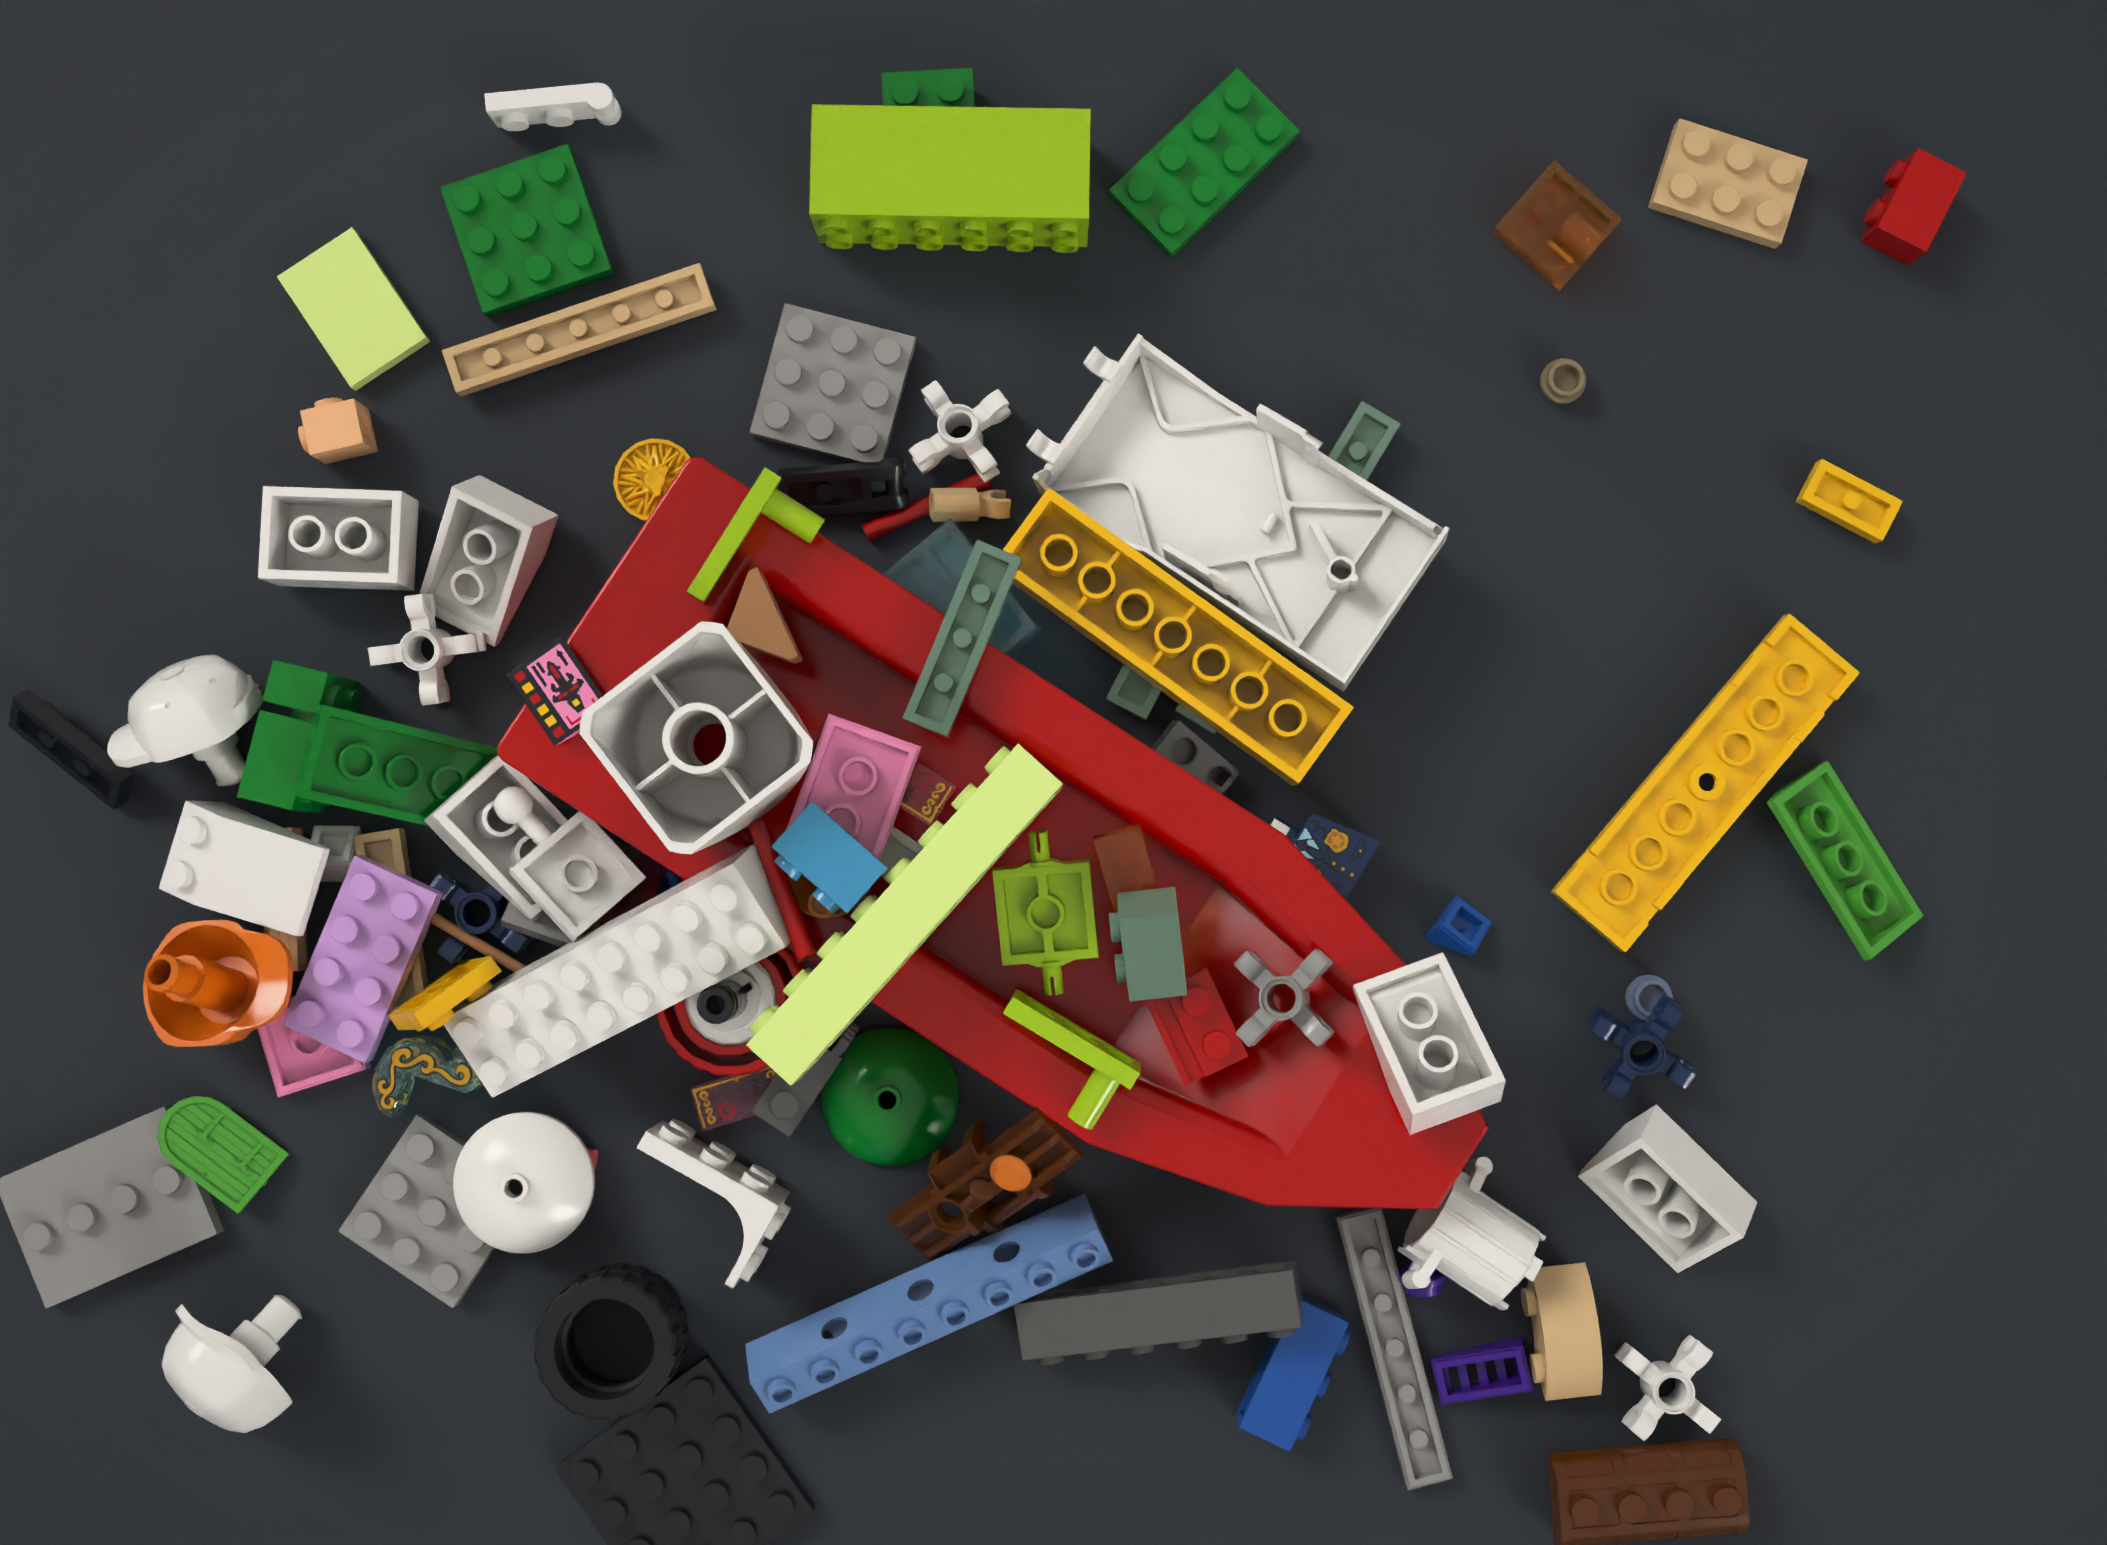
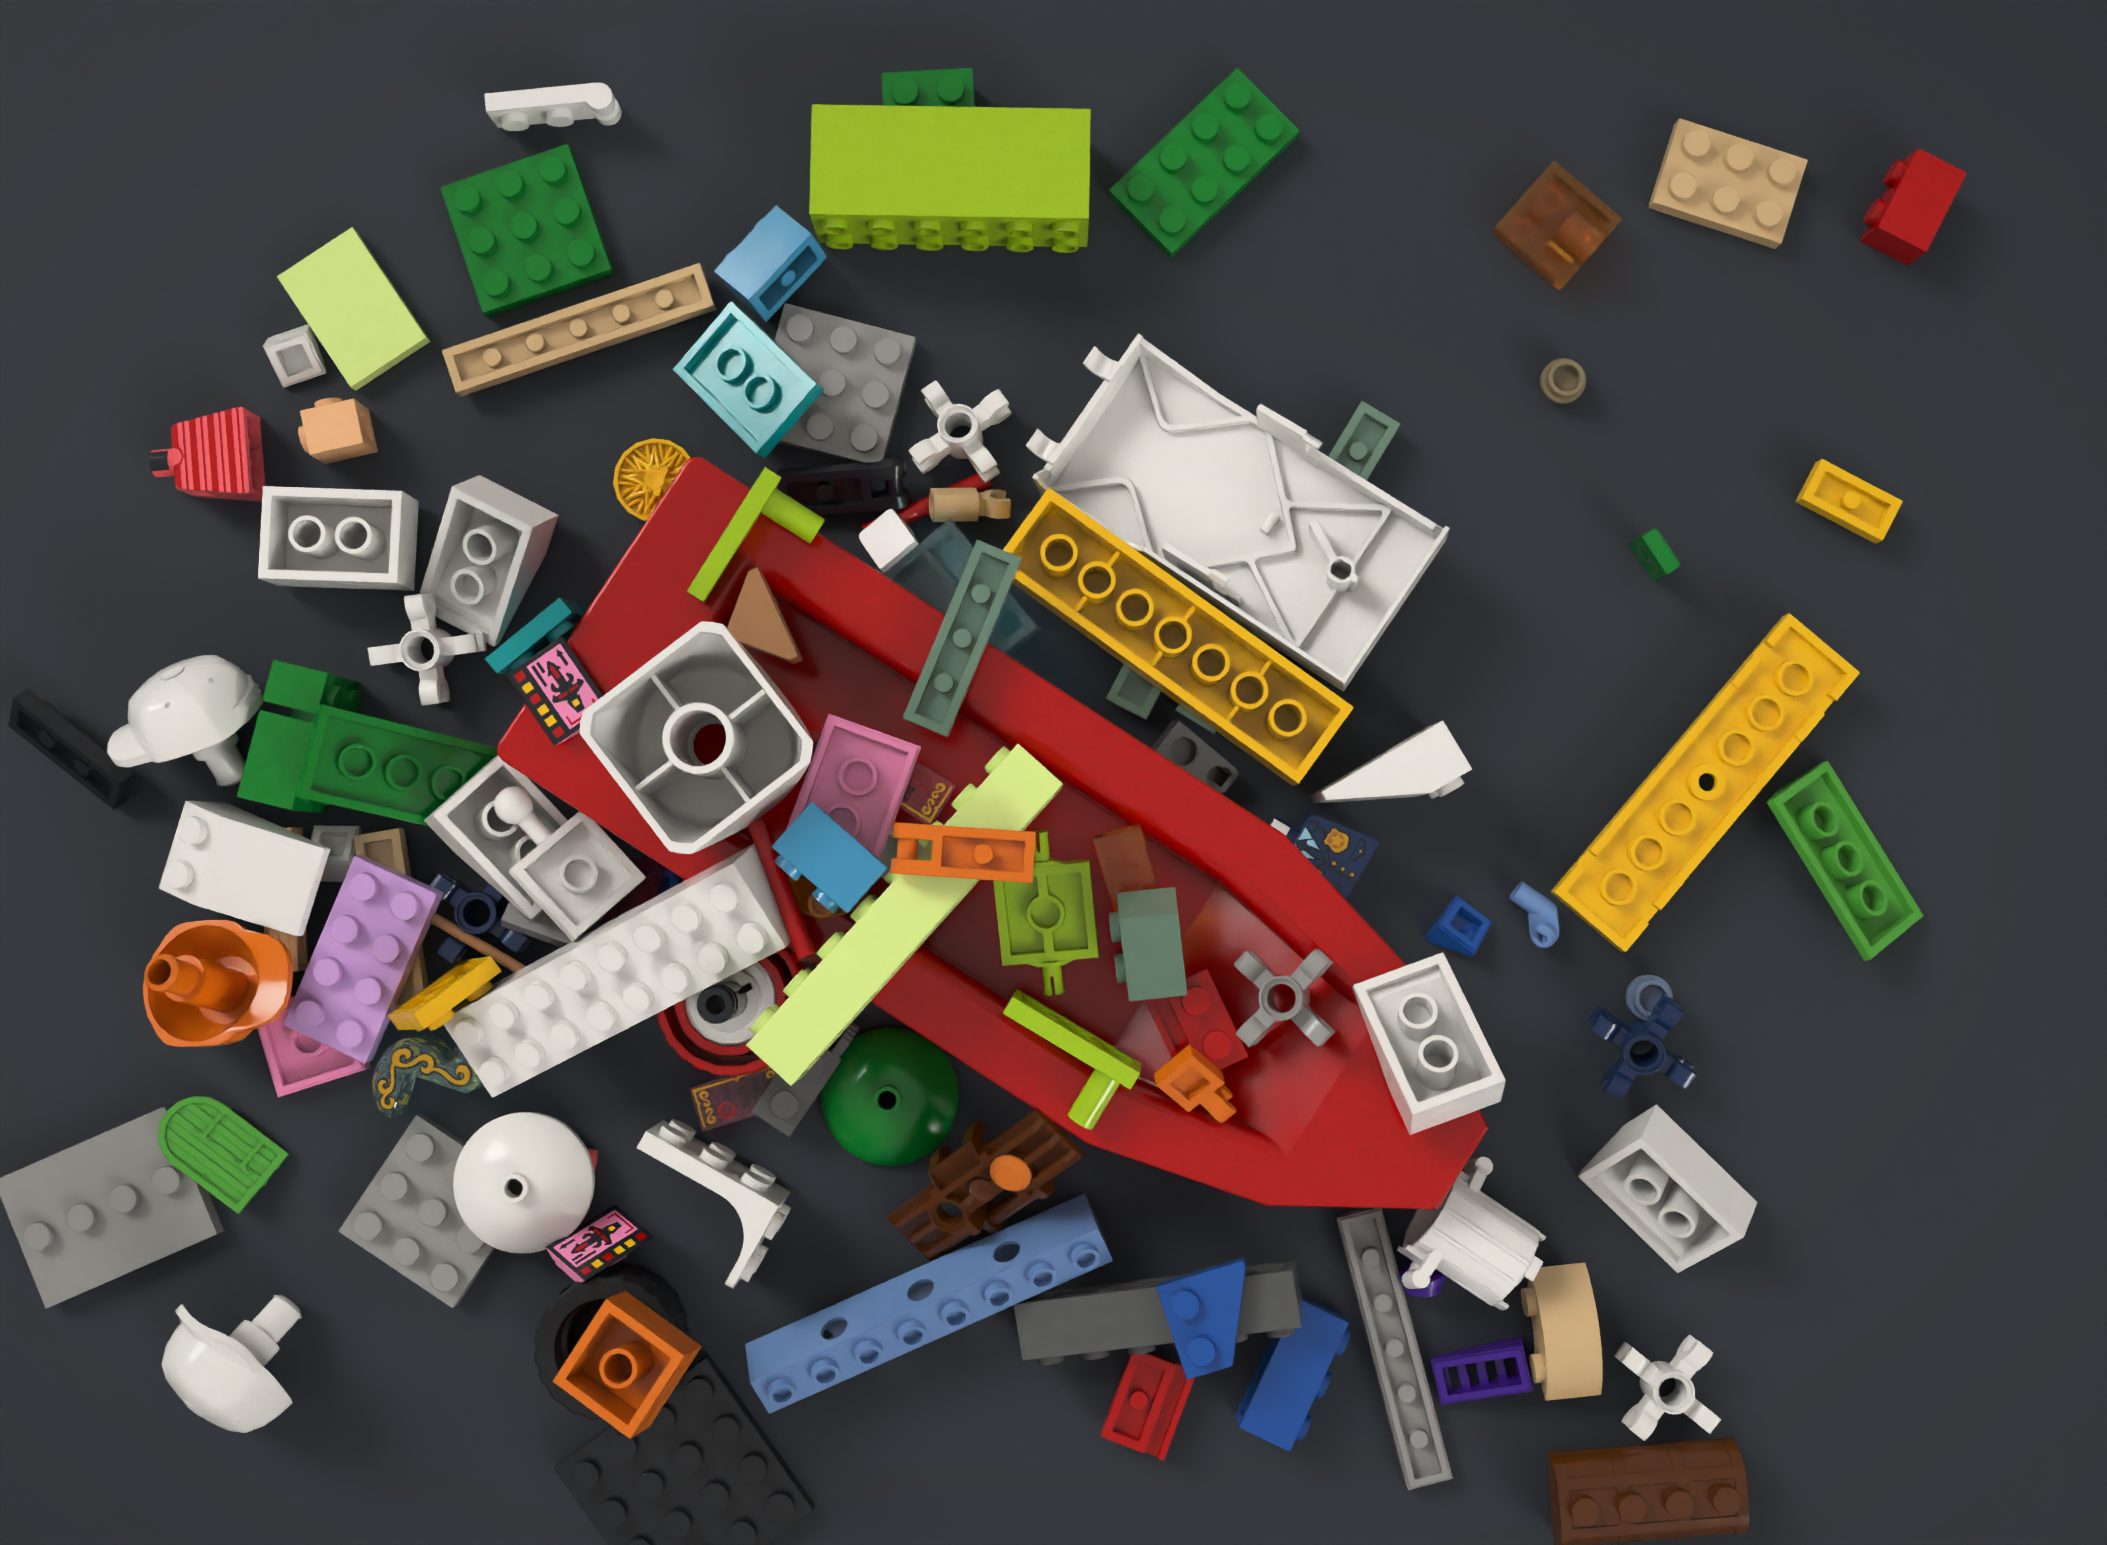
none -> coral torso [149,407,266,502]
none -> white slope [263,324,327,388]
none -> teal plate [485,598,587,675]
none -> piece [546,1205,654,1283]
none -> orange brick [552,1291,702,1439]
none -> plate [673,301,824,458]
none -> dark azure brick [714,205,827,322]
none -> white slope [859,509,919,574]
none -> orange plate [890,823,1036,883]
none -> red plate [1100,1352,1195,1461]
none -> orange plate [1154,1044,1237,1123]
none -> blue wing [1156,1257,1247,1380]
none -> white slope [1310,721,1472,804]
none -> medium blue arm [1509,881,1560,948]
none -> green tile [1629,528,1680,581]

